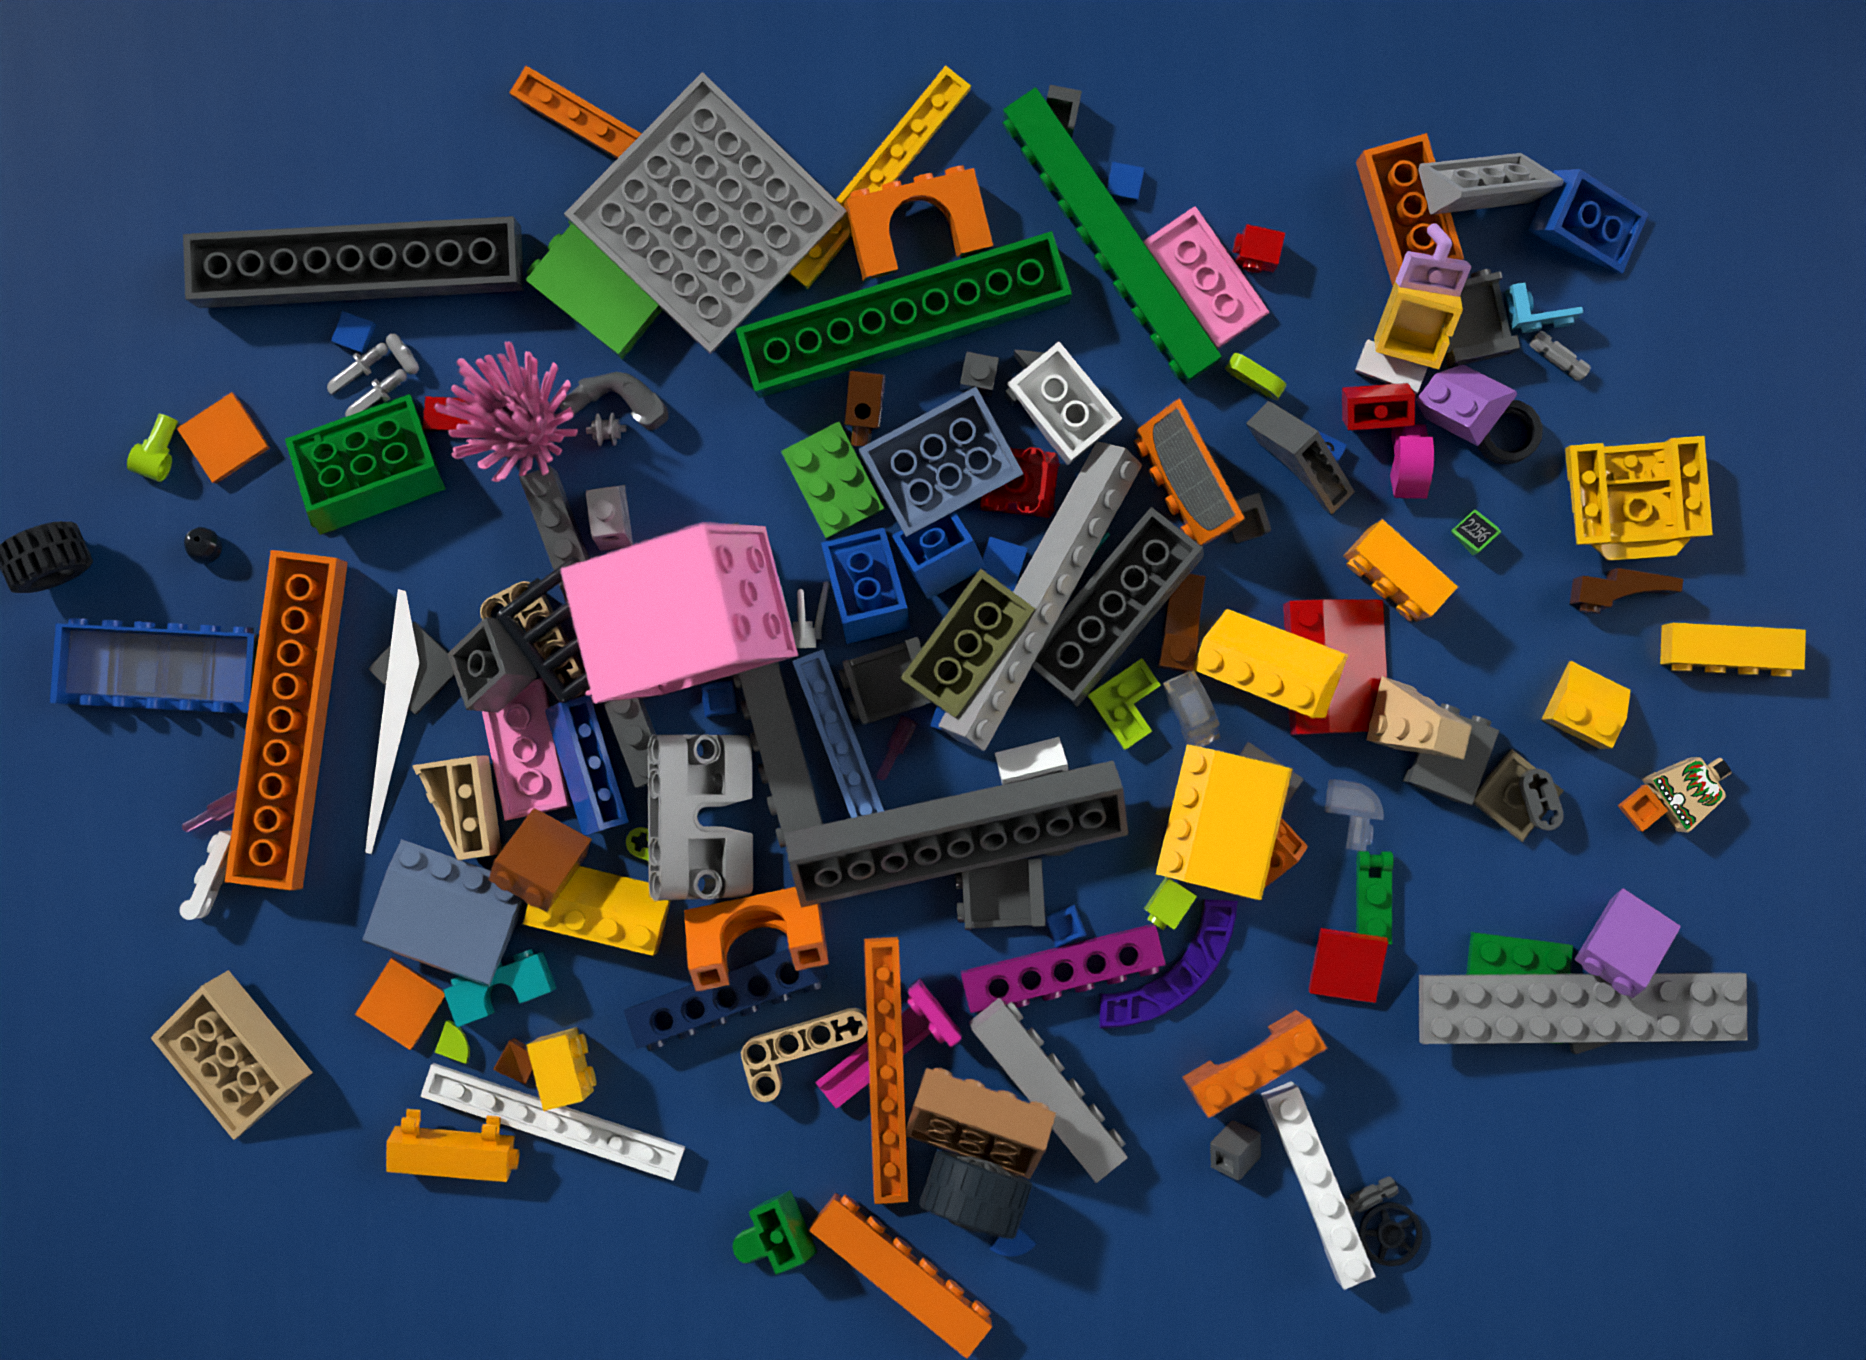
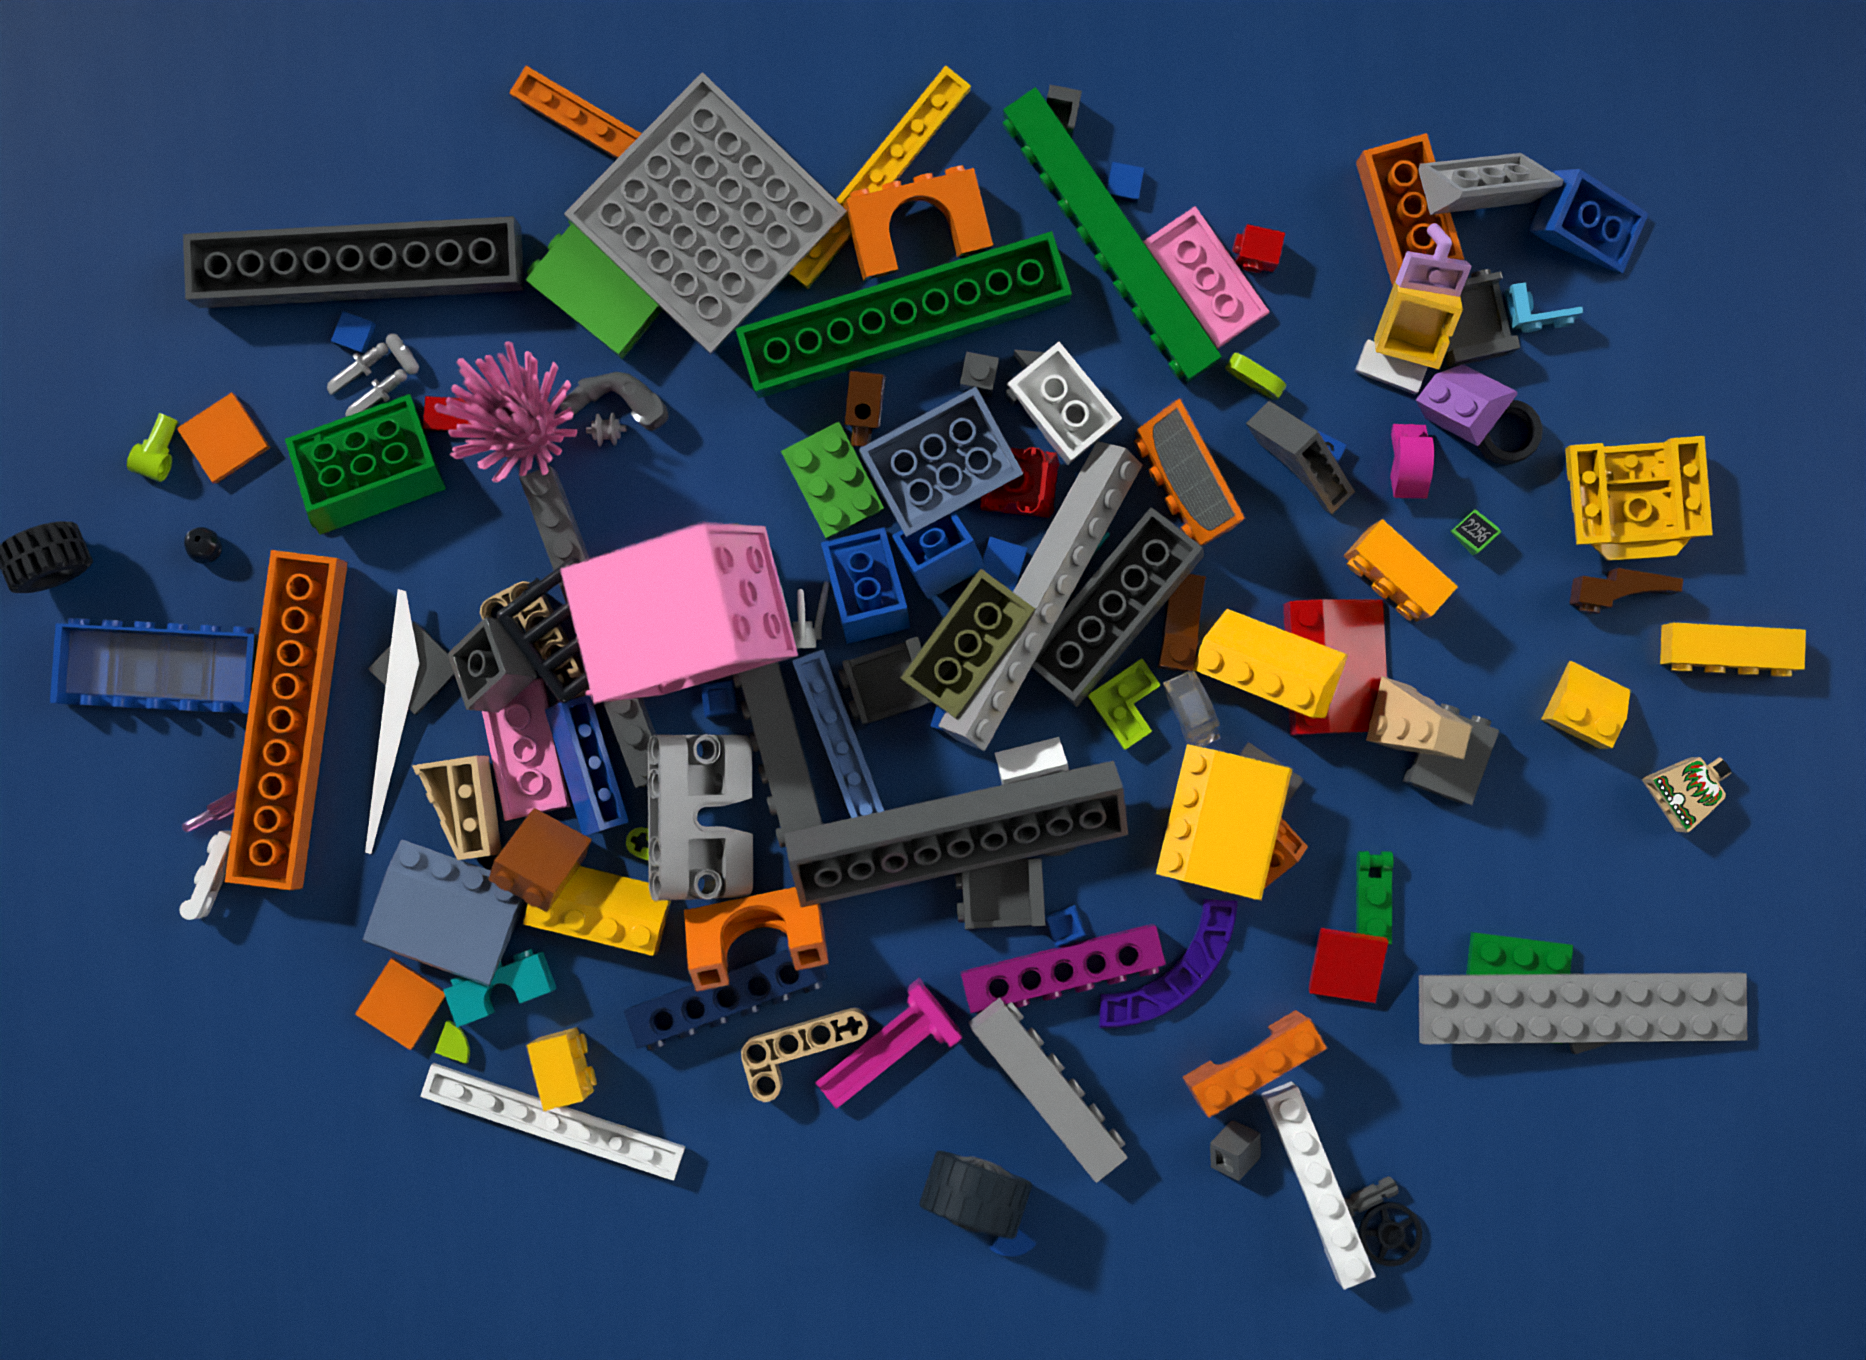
tan slope [151,970,312,1140] -> none
light orange brick [386,1109,519,1182] -> none
dark orange slope [493,1038,533,1084] -> none
light grey torso [586,485,633,551] -> none
green brick [733,1190,818,1275] -> none
orange brick [809,1193,992,1359] -> none
orange plate [864,937,908,1204] -> none
axle [876,716,919,781] -> none
medium nougat slope [906,1068,1056,1179] -> none
lime brick [1144,877,1197,931] -> none
dark grey panel [1231,493,1271,543] -> none
clear brick [1324,779,1384,851] -> none
red brick [1342,383,1415,430] -> none
dark tan tile [1473,749,1564,842] -> none
dark grey beam [1519,769,1564,831] -> none
light grey axle [1530,331,1591,381] -> none
medium lavender brick [1574,888,1681,999] -> none
orange plate [1618,785,1668,832] -> none

